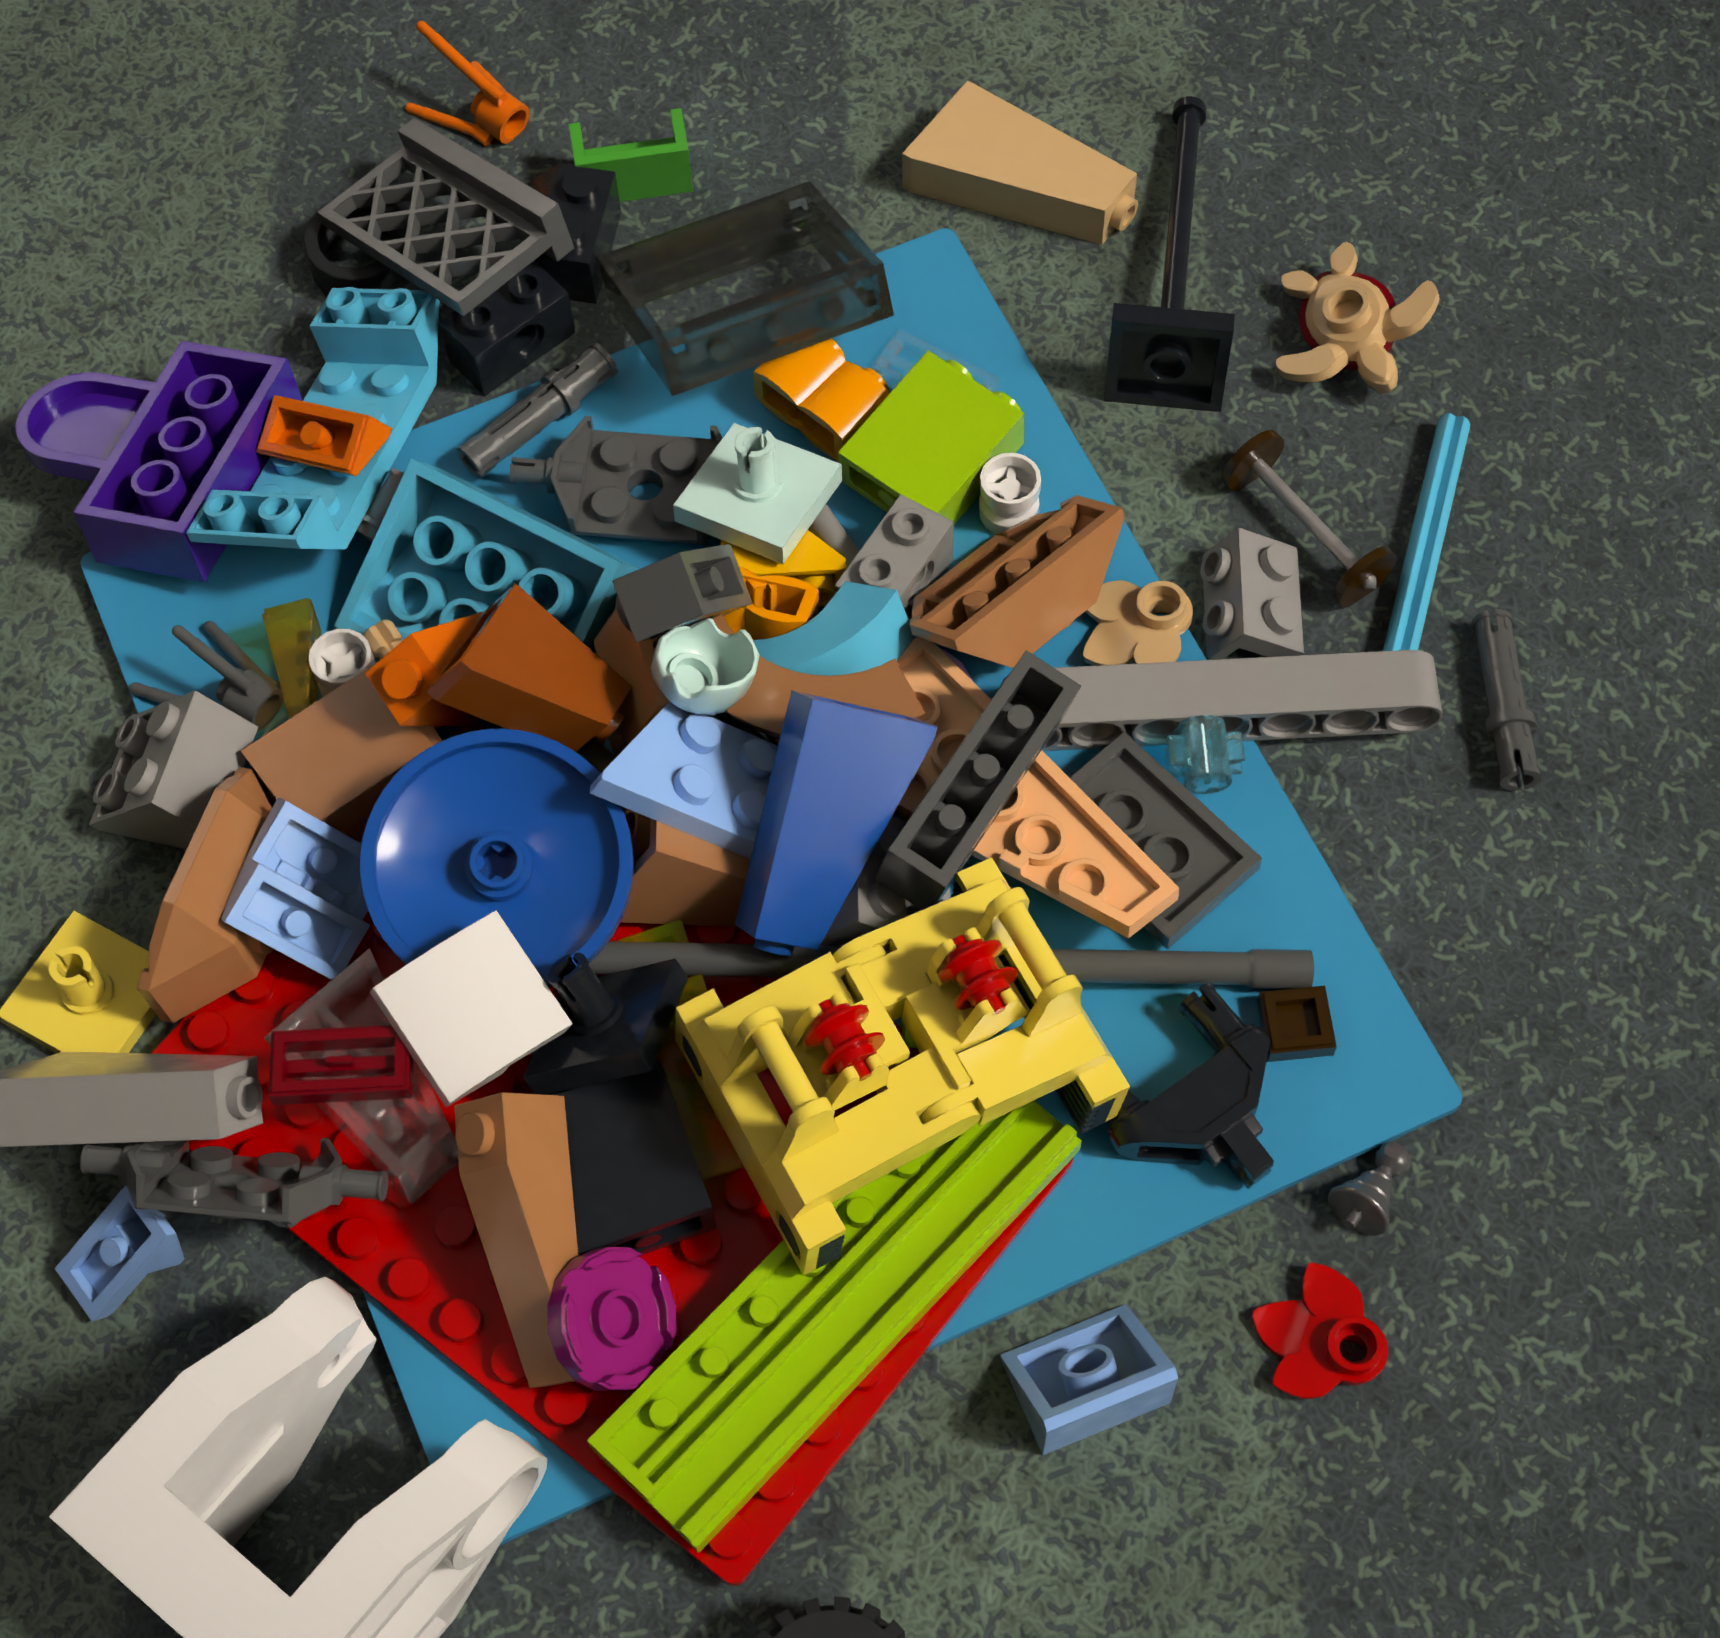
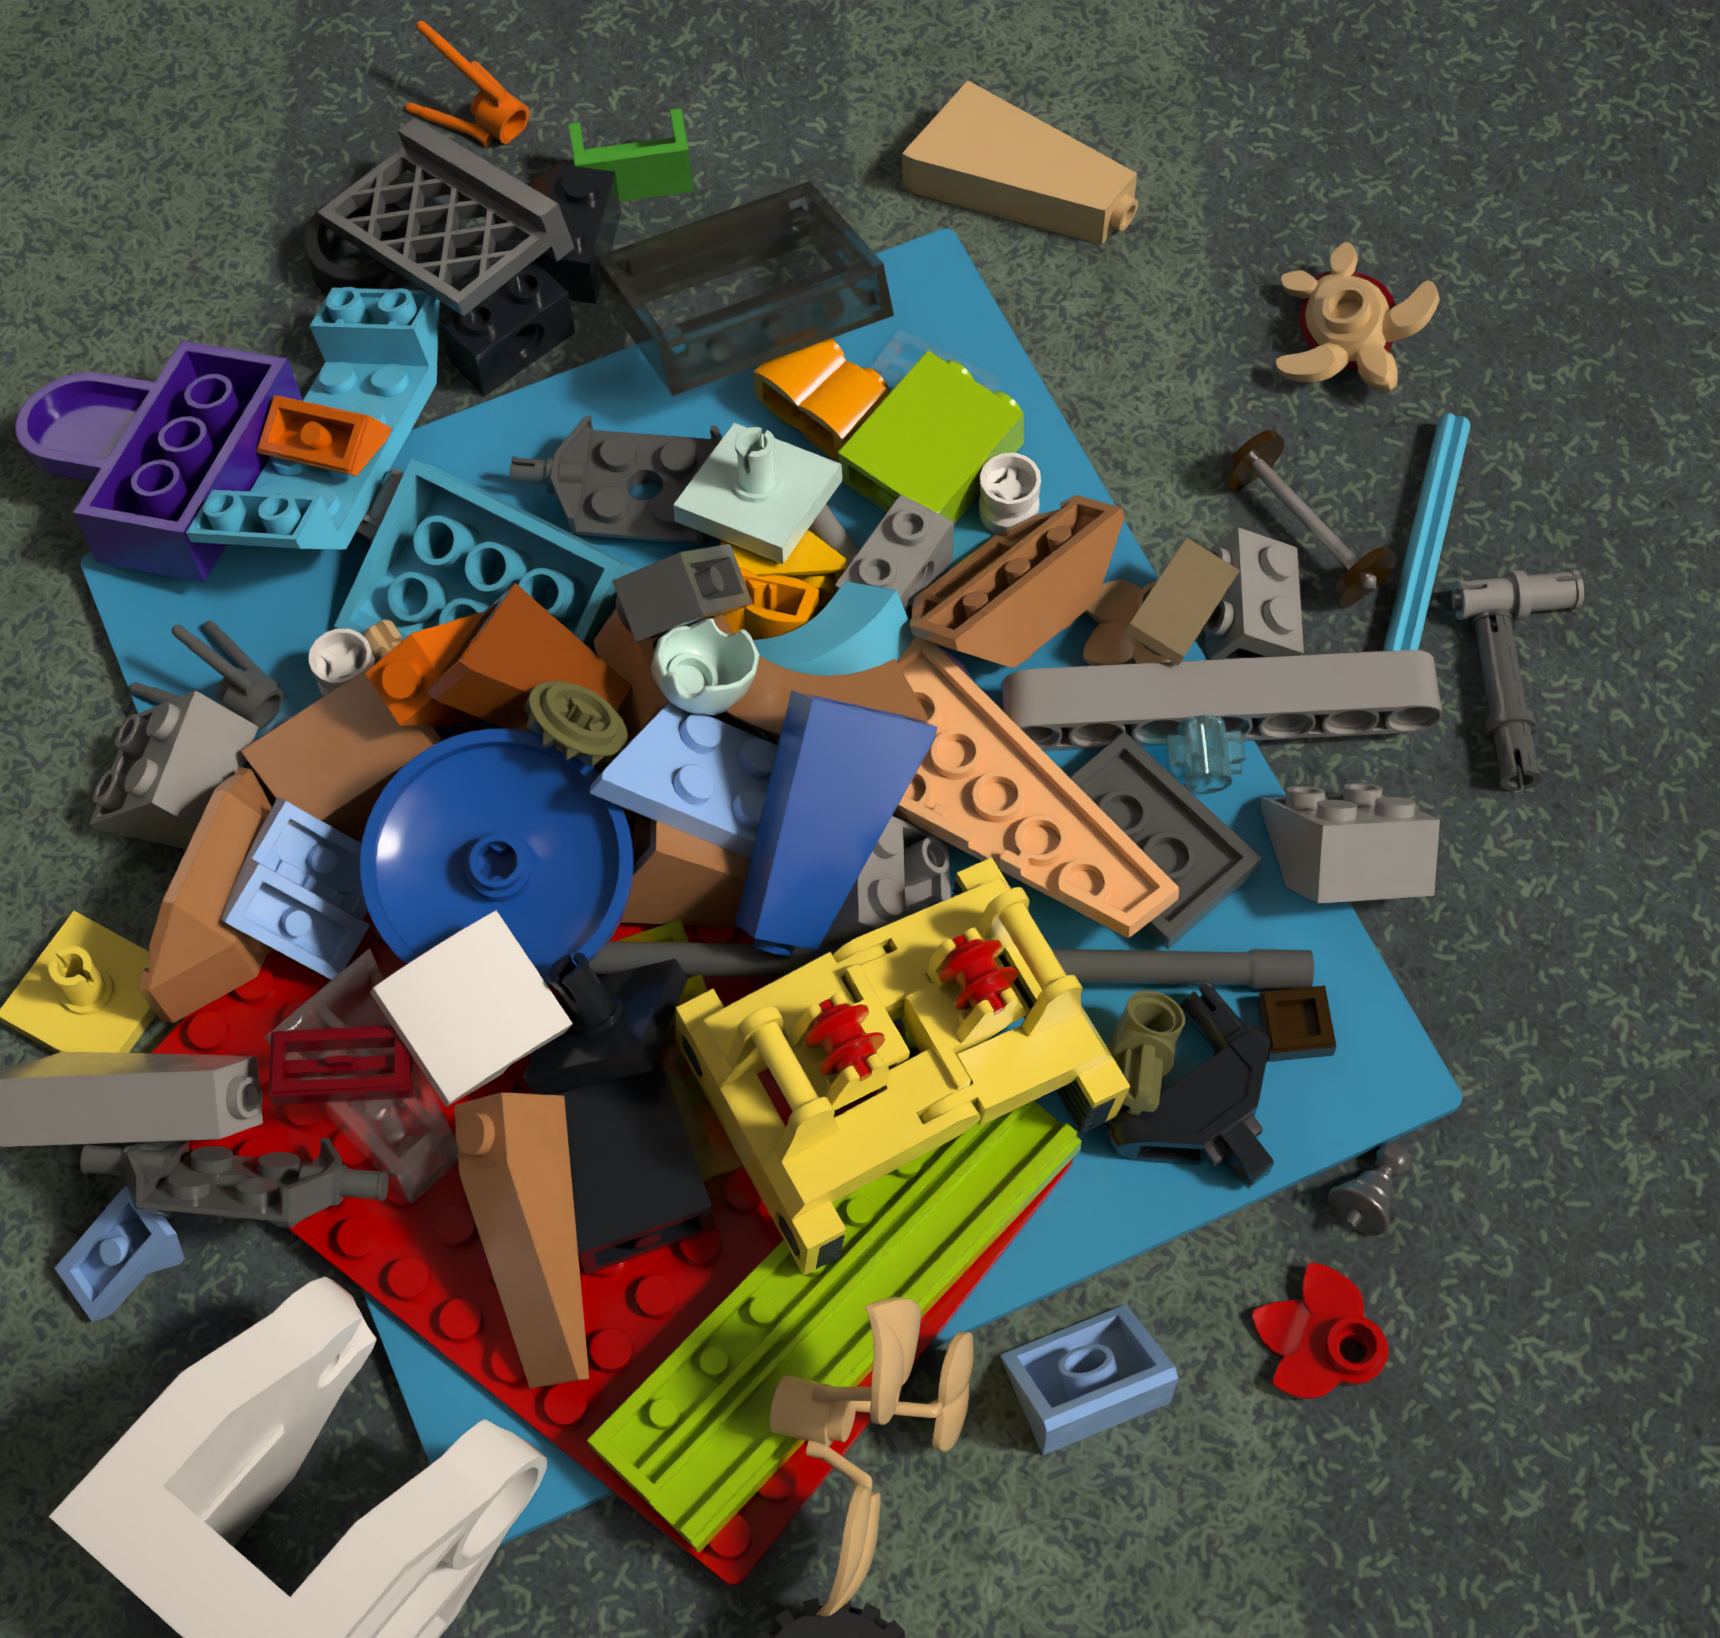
clear yellow slope [262,598,322,718] -> none
dark grey pin [456,343,618,479] -> none
magenta tile [547,1247,677,1391] -> none
dark grey brick [874,650,1081,910] -> none
black tile [1104,96,1235,412] -> none
none -> olive gear [523,681,628,767]
none -> tan plant [770,1297,973,1617]
none -> olive axle [1107,990,1185,1117]
none -> dark tan slope [1125,538,1240,666]
none -> light grey slope [1261,783,1440,904]
none -> light grey pin [1452,570,1584,620]

